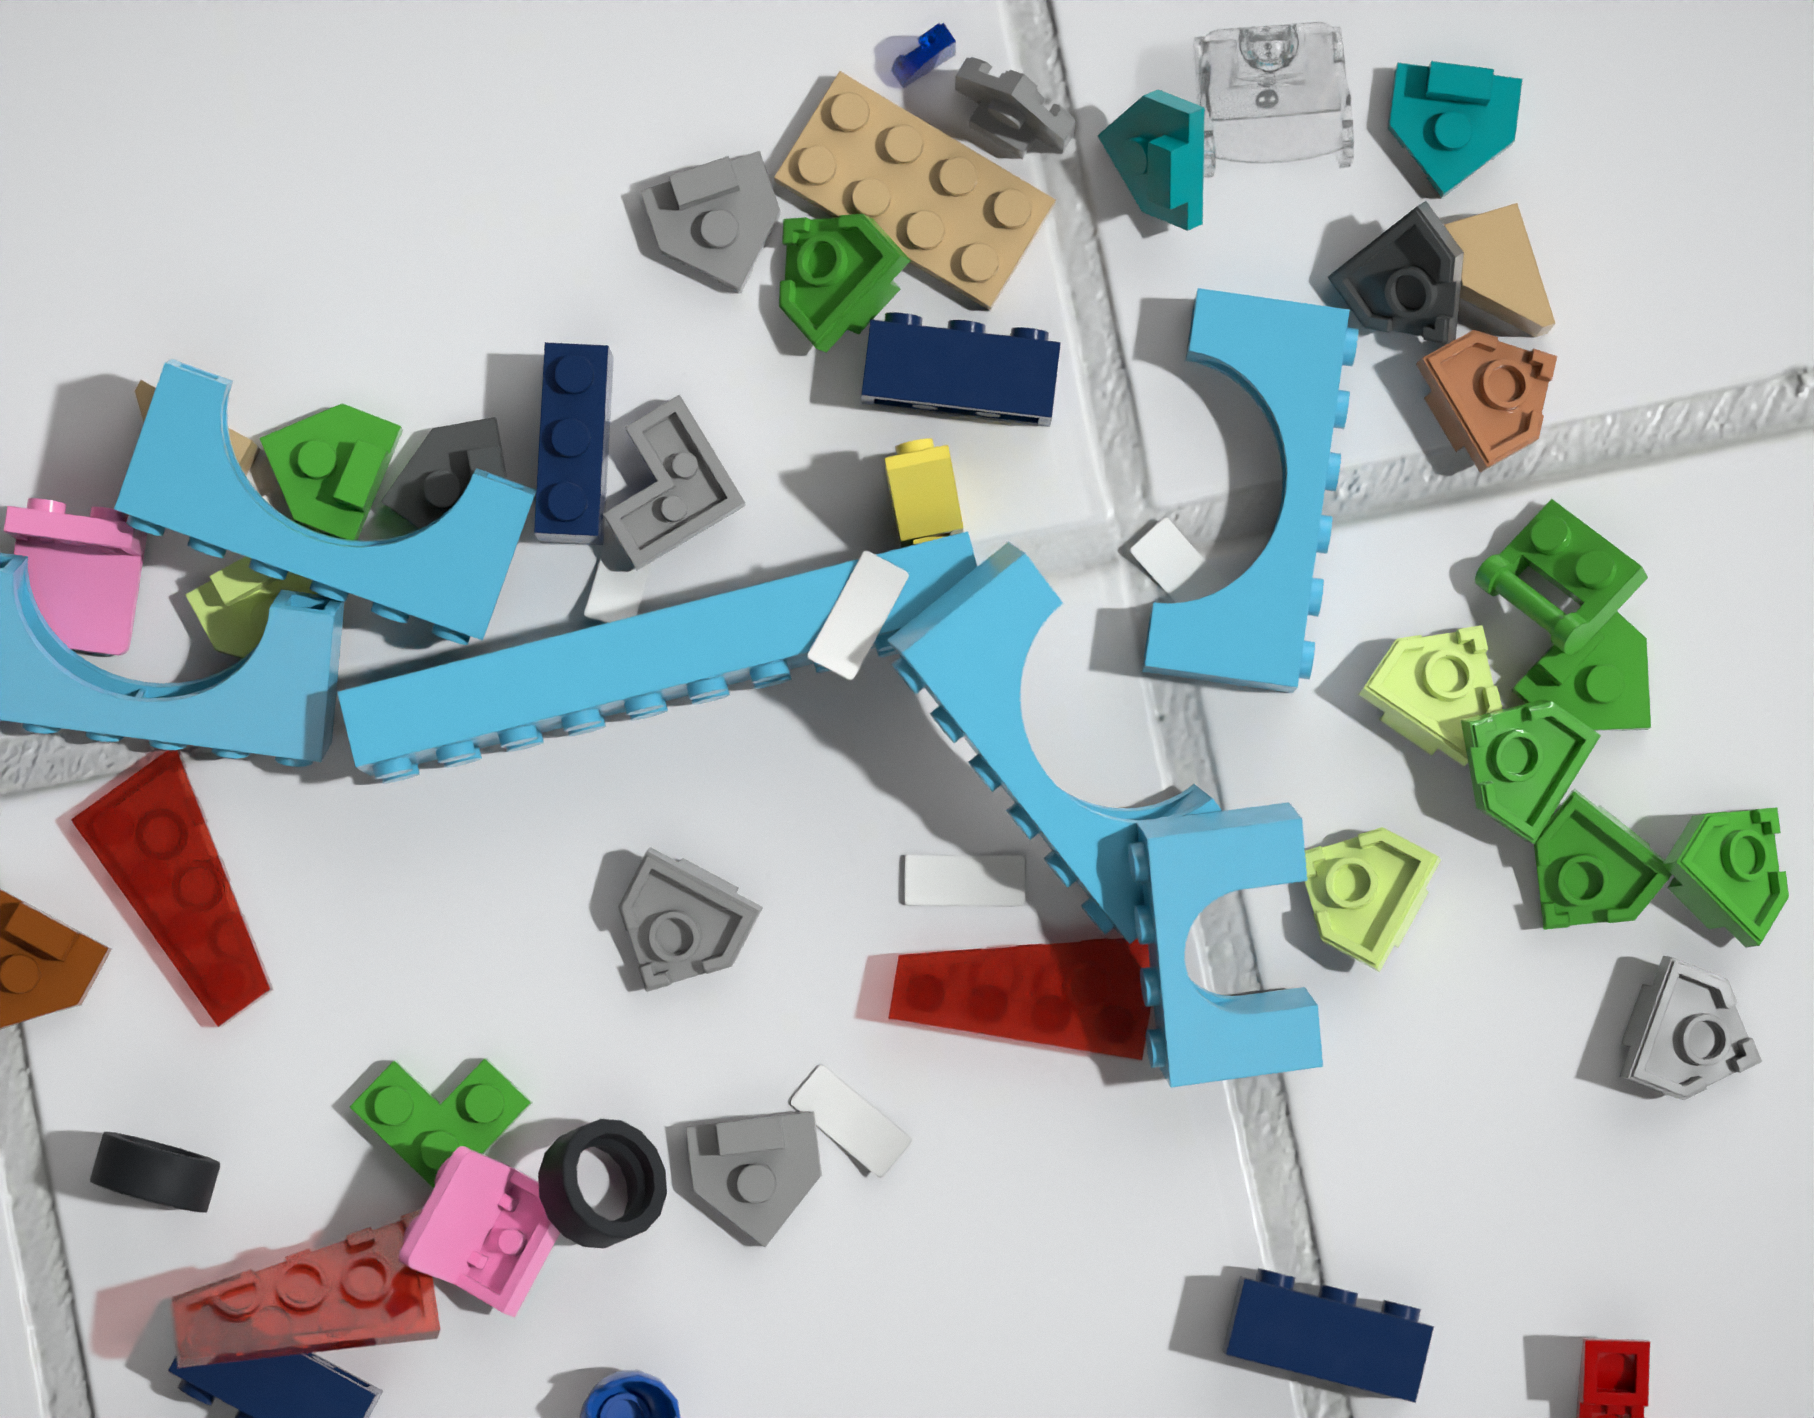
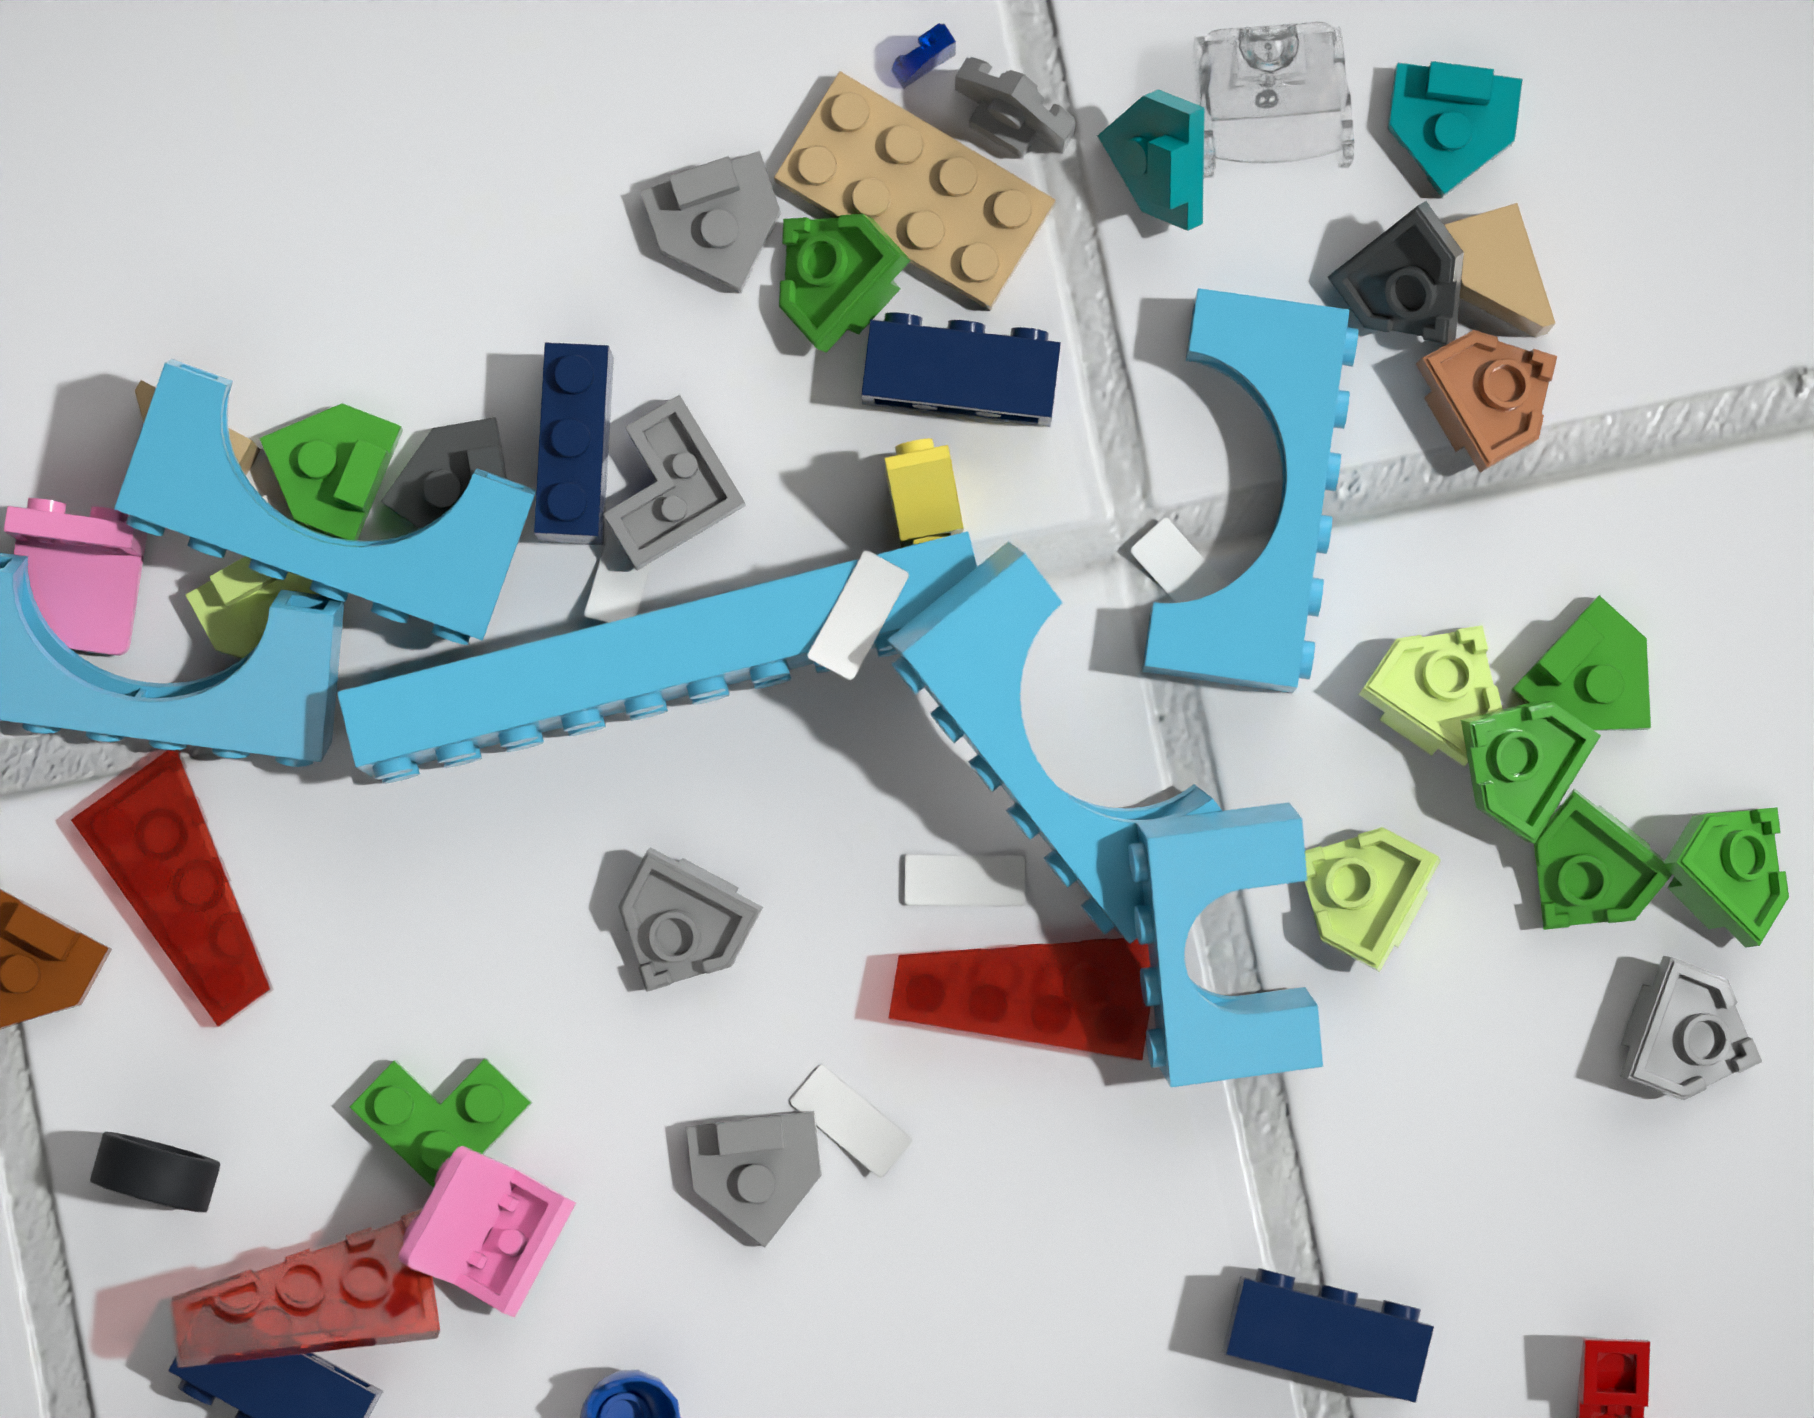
black tyre [538,1119,667,1248] -> none
bright green plate [1475,499,1648,655] -> none

